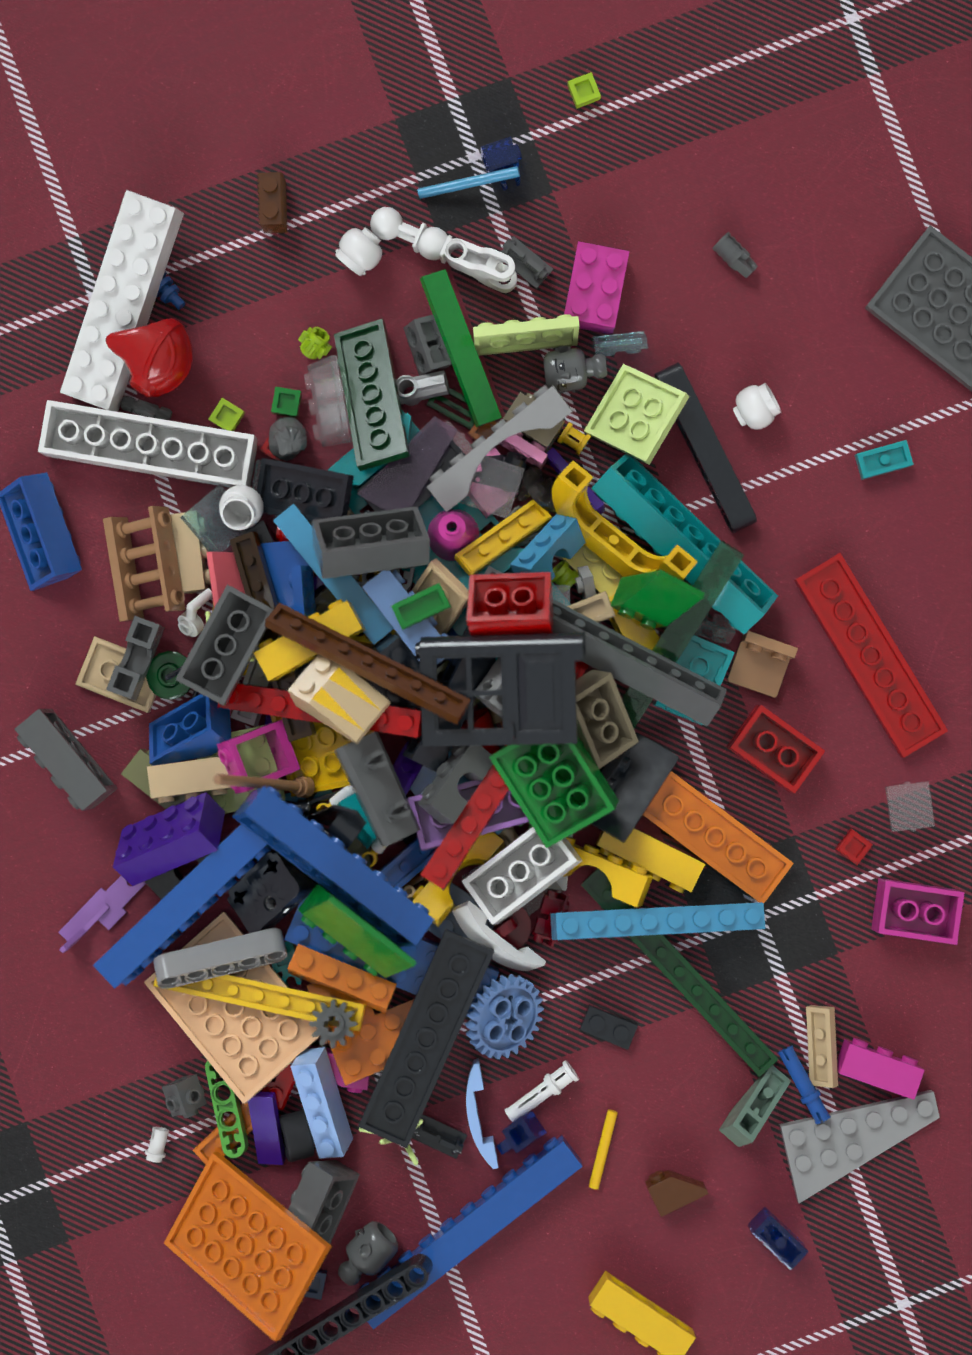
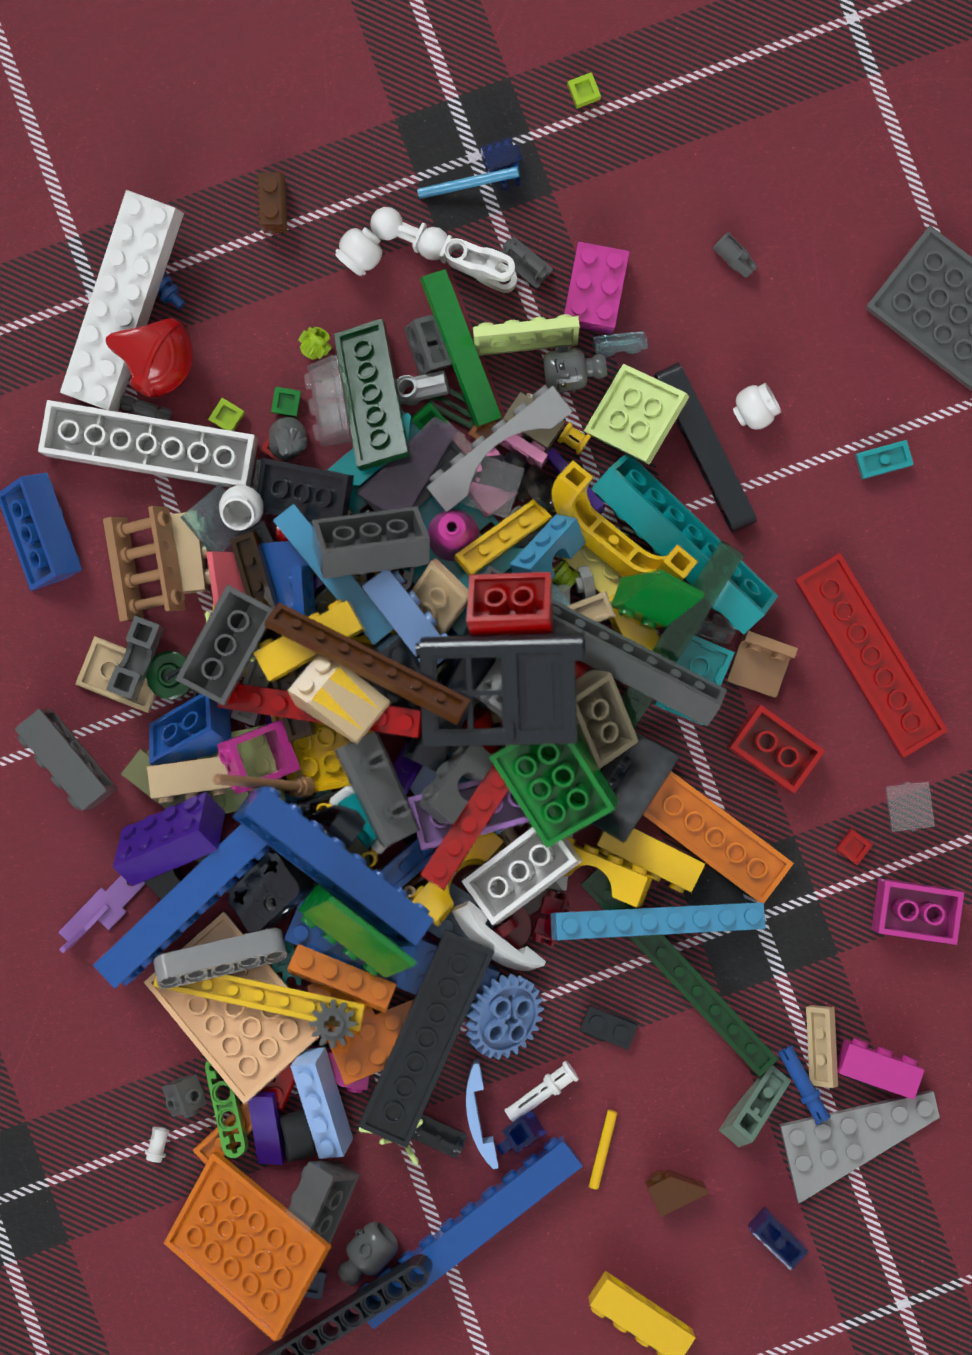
white plate [178,588,213,637] -> none
green tile [391,583,451,630] -> none
none -> green plate [411,401,448,433]

